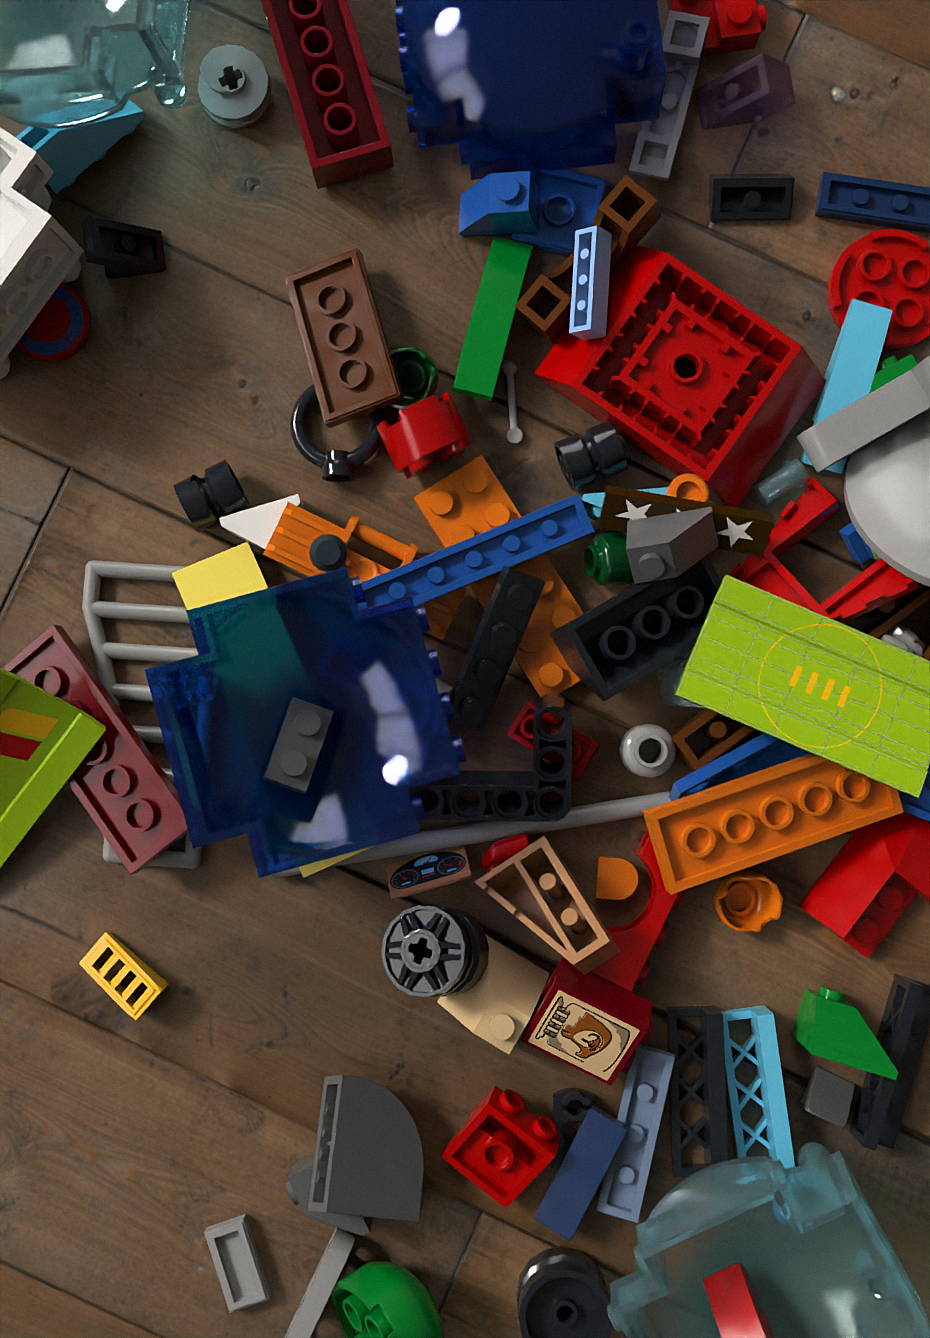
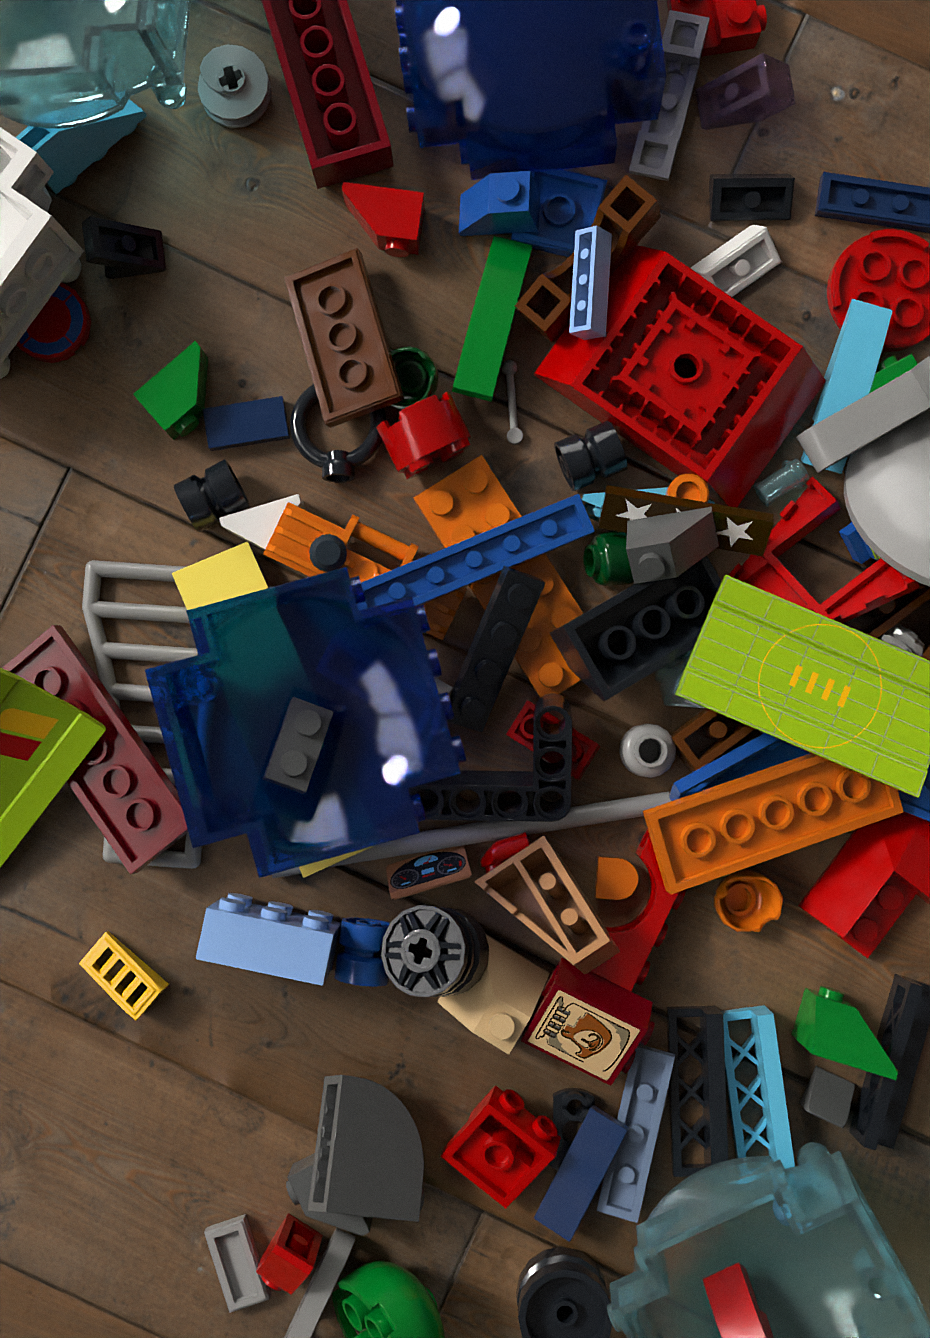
none -> green slope [133,341,208,440]
none -> light blue brick [196,893,342,986]
none -> dark blue tile [202,396,290,451]
none -> red slope [256,1213,323,1295]
none -> blue wheel [334,917,390,987]
none -> red slope [342,182,425,257]
none -> white slope [690,225,782,297]

